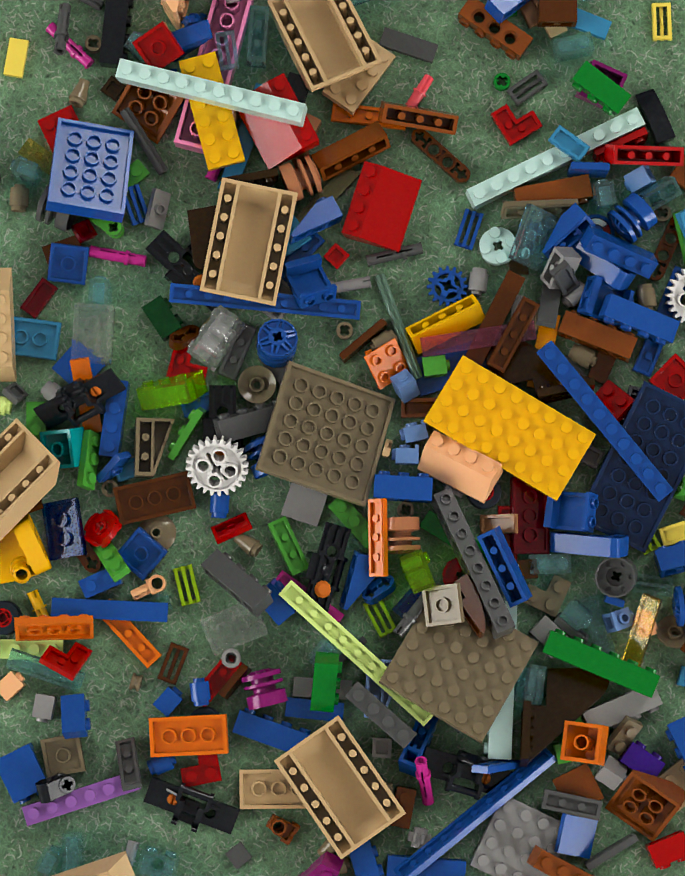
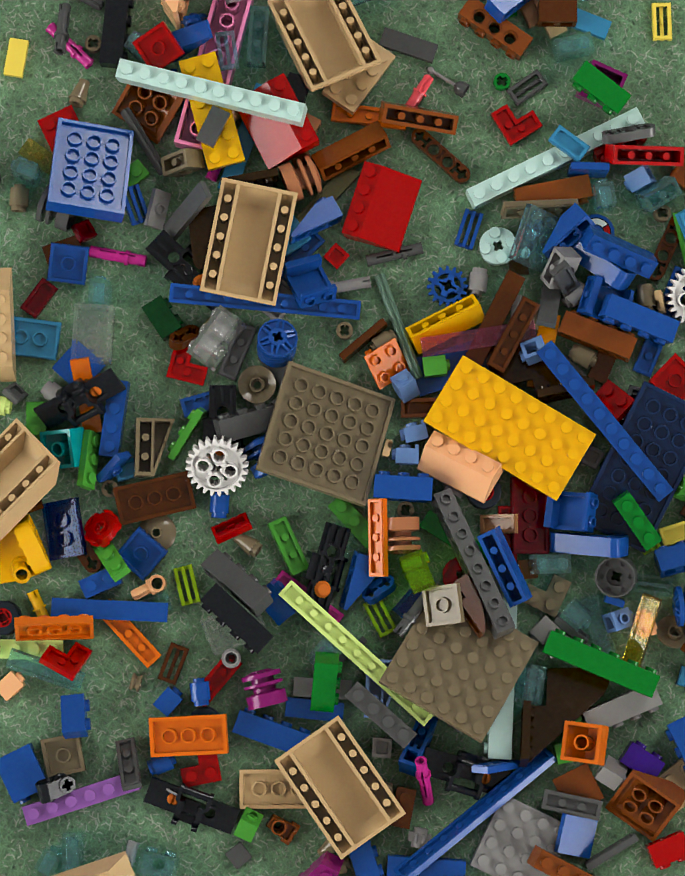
light grey brick [32,693,57,723] -> none
bright green piece [88,218,125,239] -> none
dark brown tile [100,75,126,102] -> none
clear neon green wedge [136,370,208,411] -> none
reddish brown tile [218,664,252,700] -> none
light grey tile [281,483,328,527] -> none
dark tan plate [606,715,643,755] -> none
blue wheel [607,192,658,244] -> none
black slope [635,89,676,146] -> none
none -> dark tan brick [161,148,205,177]
none -> dark grey tile [163,181,212,241]
none -> dark grey tile [196,105,230,149]
none -> black brick [200,583,274,654]
none -> bright green brick [233,807,264,843]
none -> hinge [427,66,470,98]
none -> medium blue brick [519,335,545,366]
none -> dark grey beam [602,123,656,144]
none -> green brick [611,490,662,551]
none -> tan tile [654,290,666,314]

